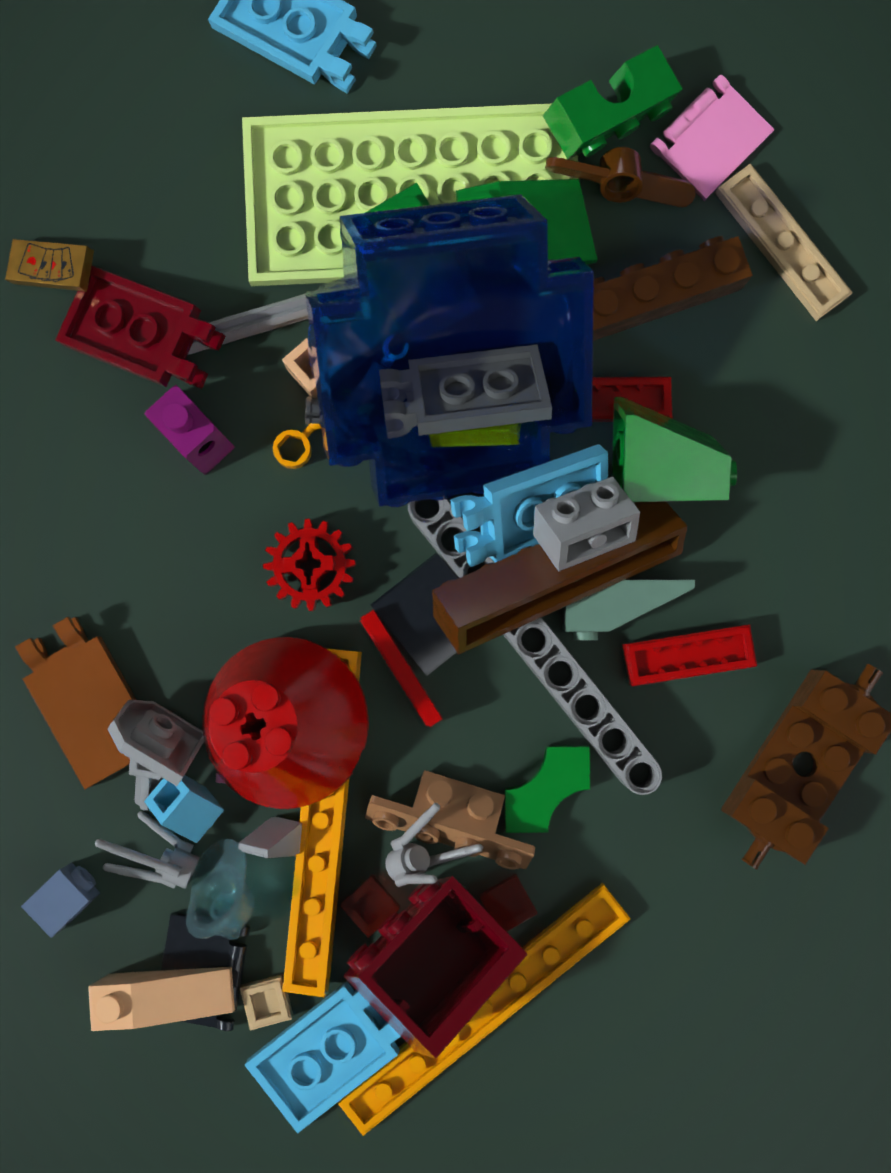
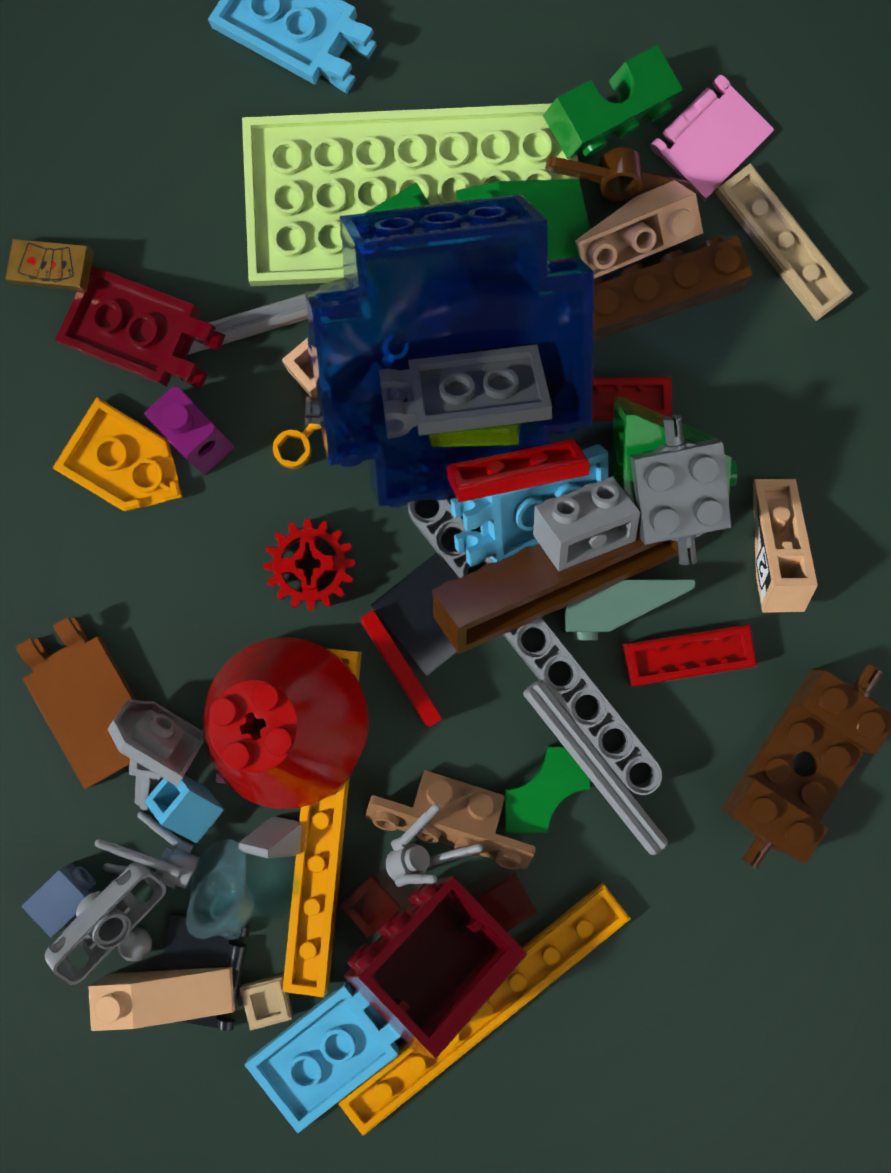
none -> light grey piece [45,862,166,985]
none -> light orange tile [53,397,183,512]
none -> red tile [447,439,589,502]
none -> light grey axle [523,680,668,855]
none -> light nougat slope [575,180,703,281]
none -> dark grey plate [630,415,731,565]
none -> light nougat slope [753,479,818,613]

